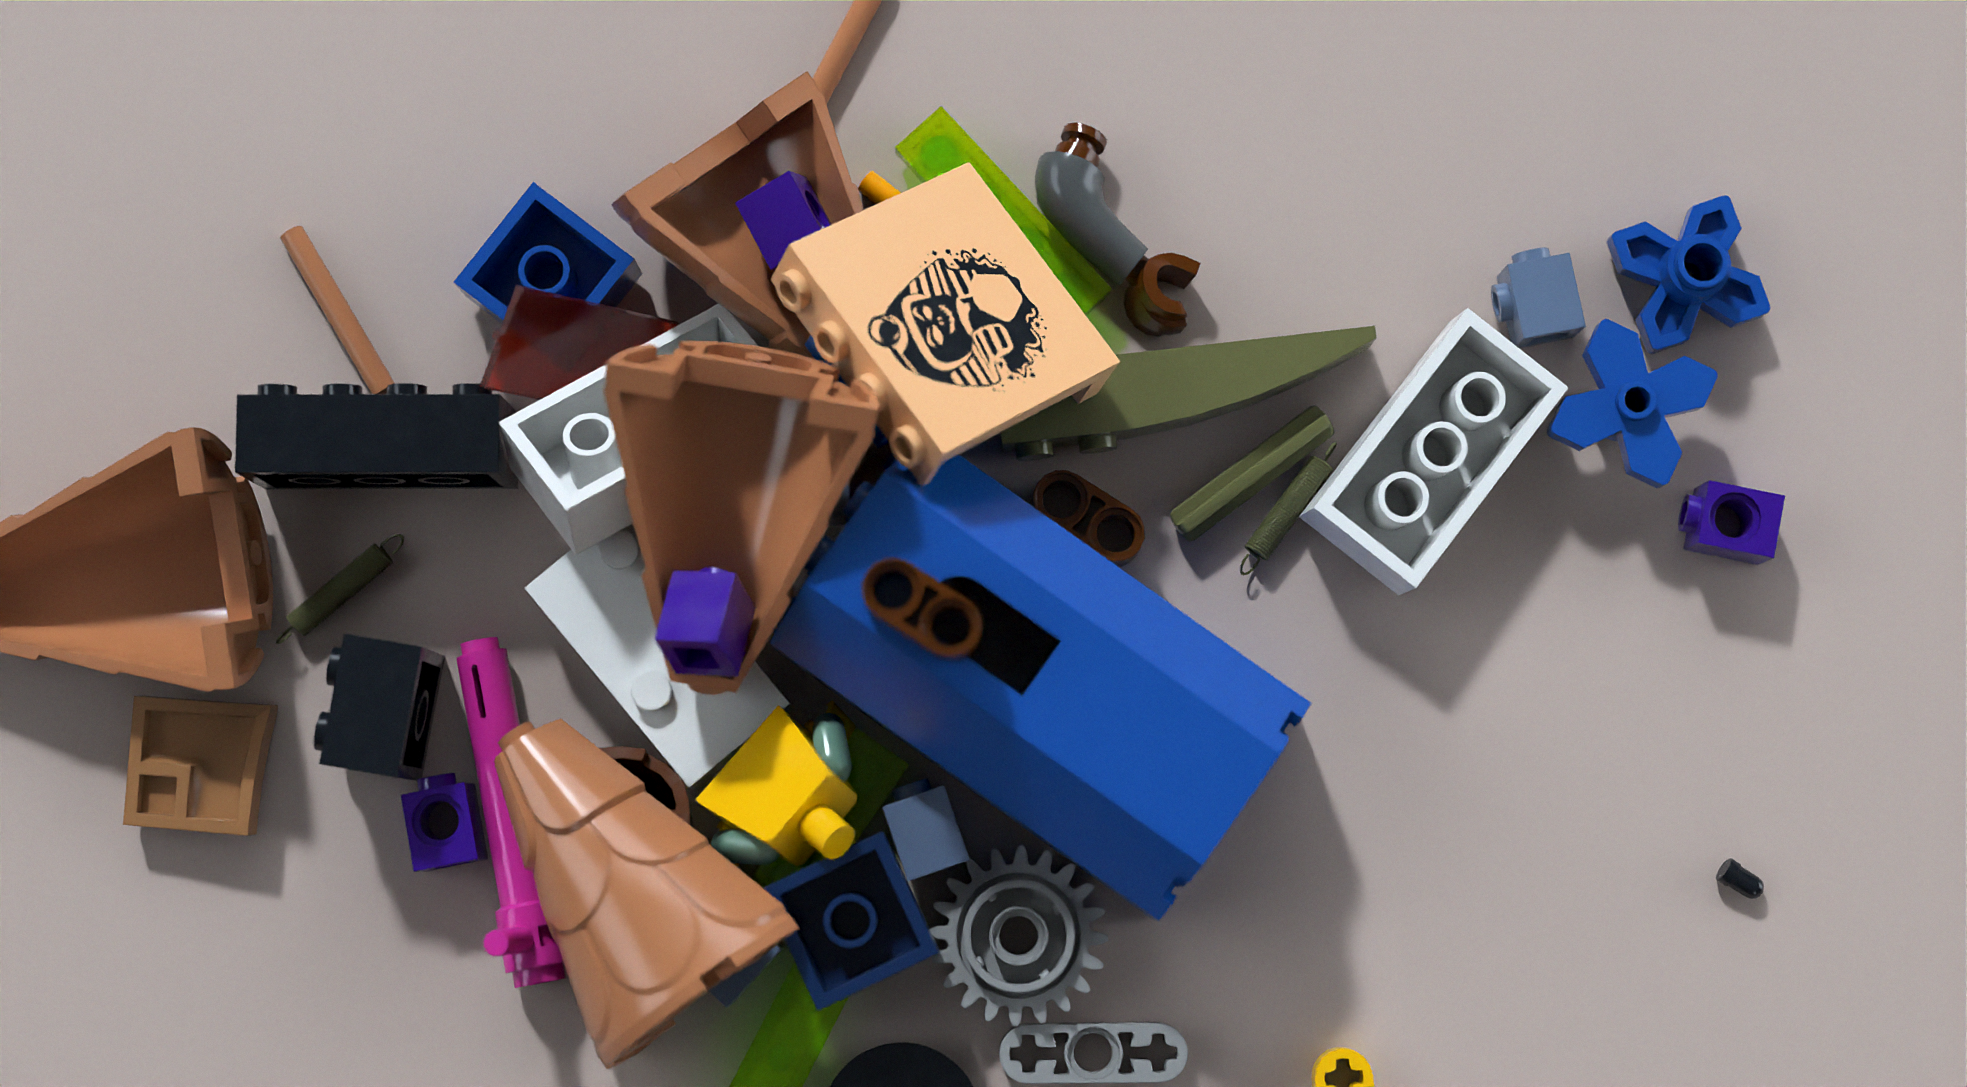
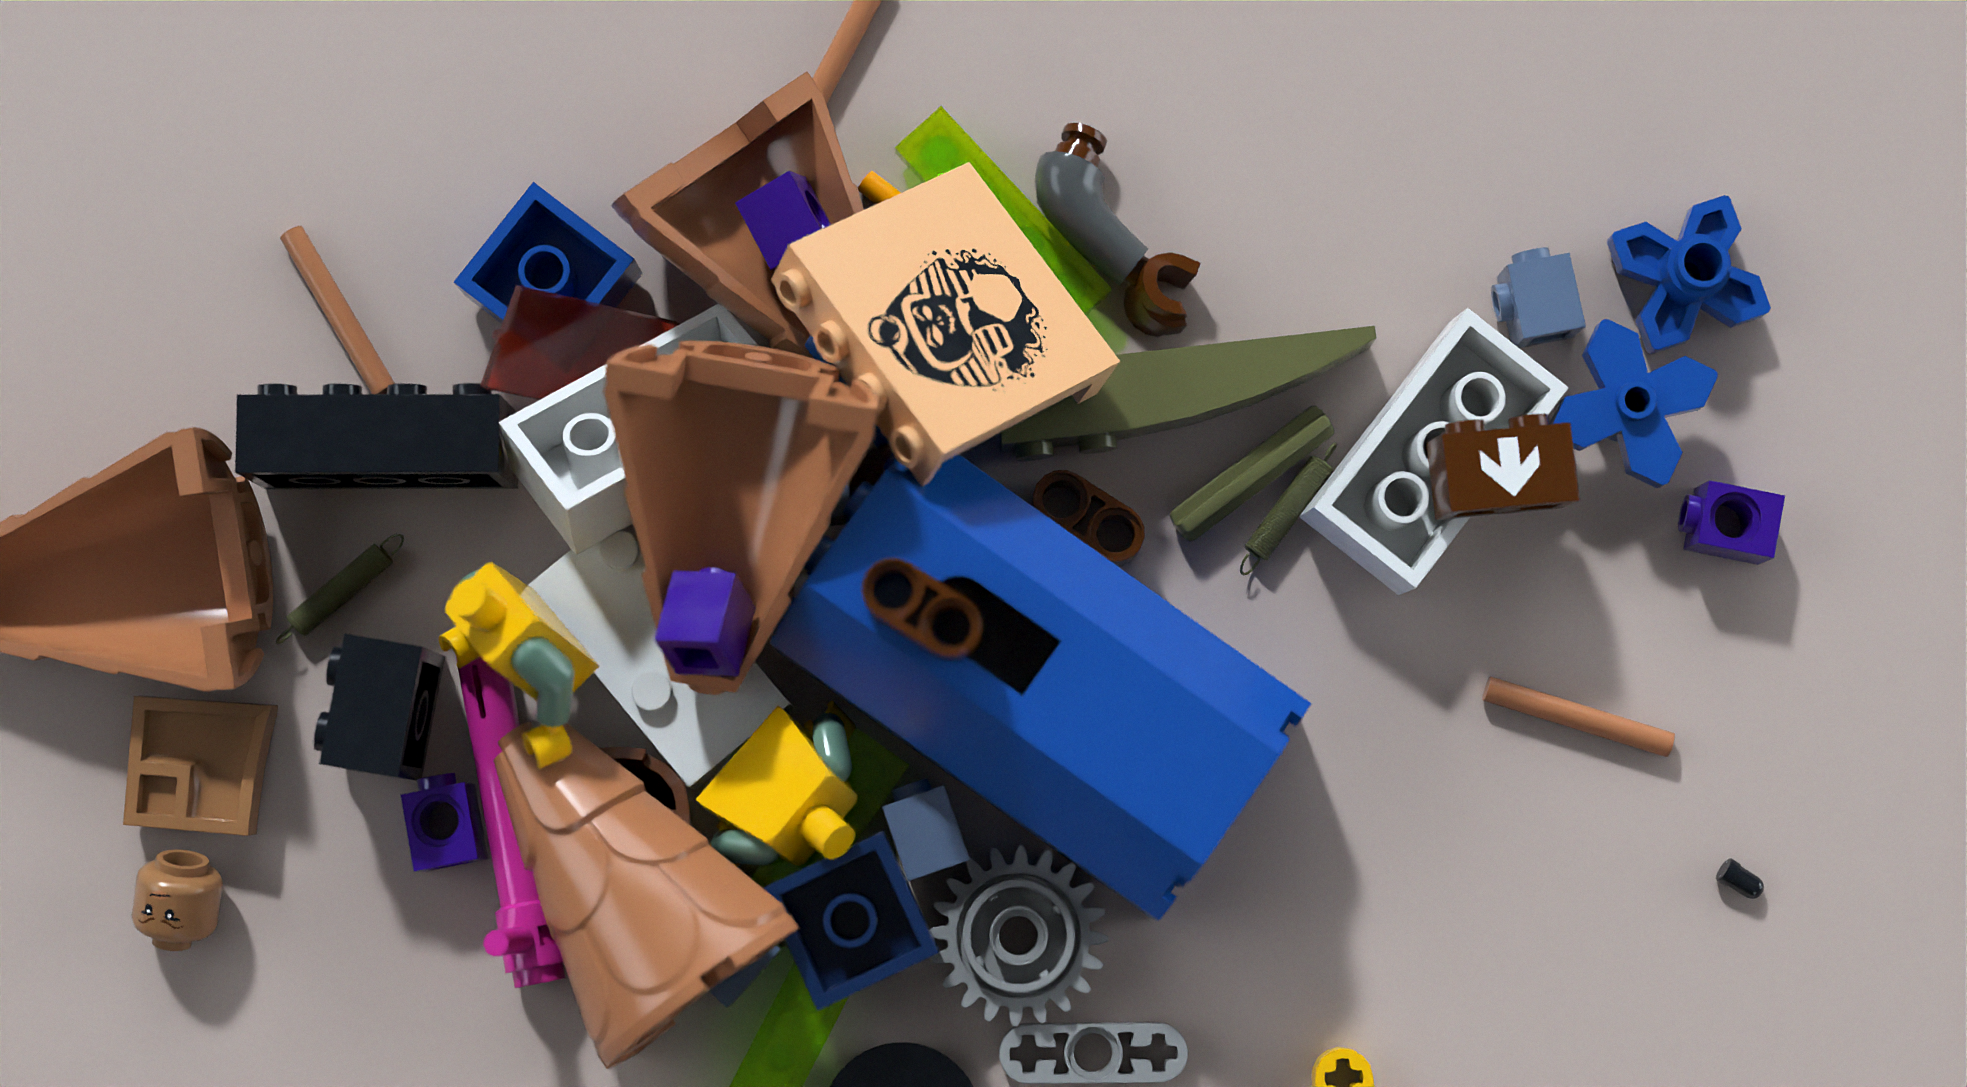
none -> medium nougat head [132,849,223,951]
none -> torso [438,562,600,769]
none -> reddish brown brick [1426,414,1580,520]
none -> nougat bar [1482,676,1675,757]

